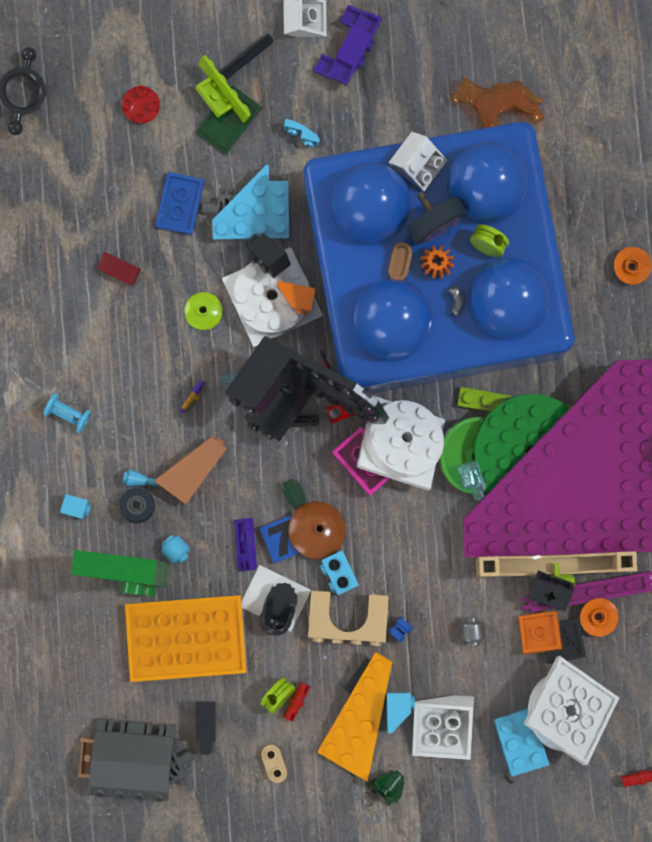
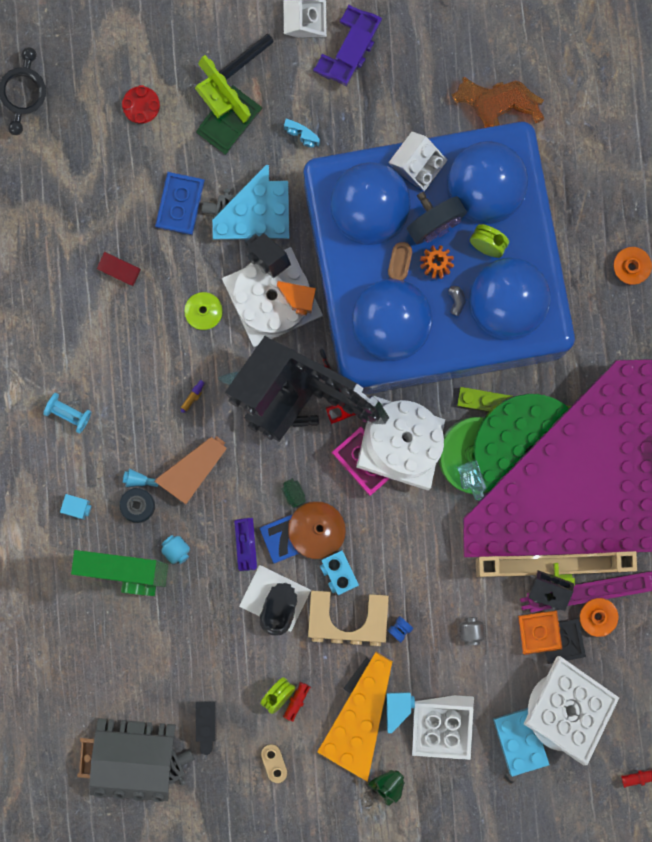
light orange plate [125,595,247,682] -> none

